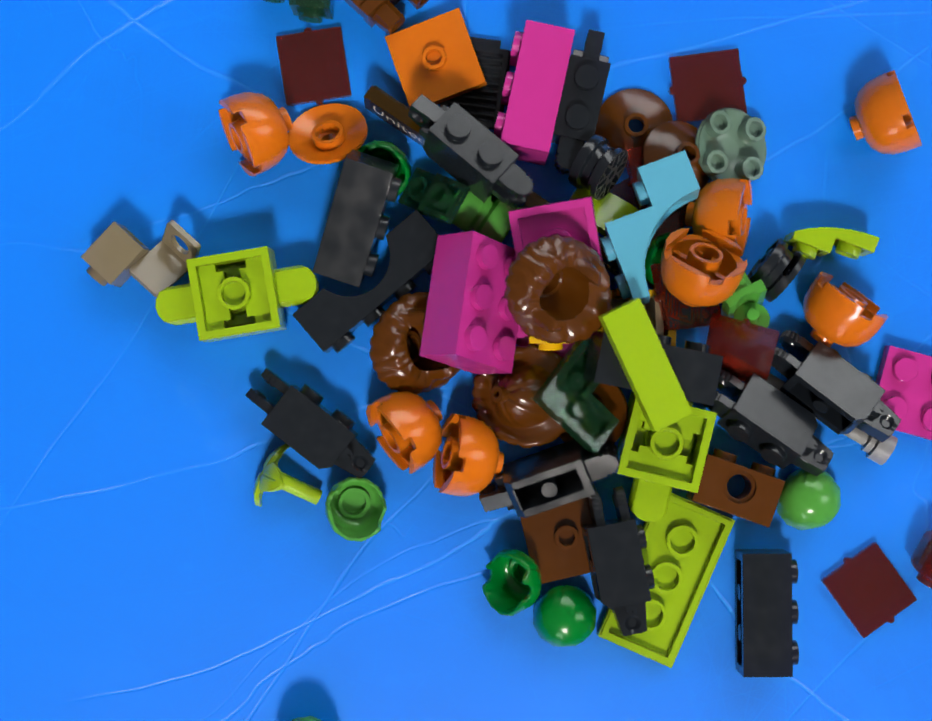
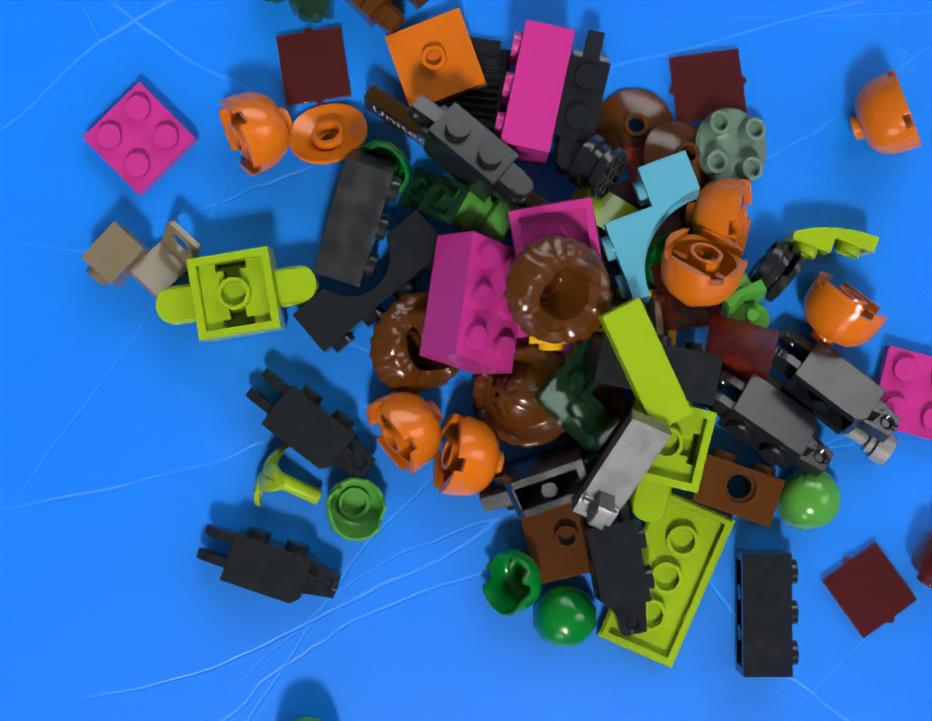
none -> dark pink plate [82,81,198,196]
none -> black hinge [197,524,342,604]
none -> flat silver hinge [572,409,671,530]

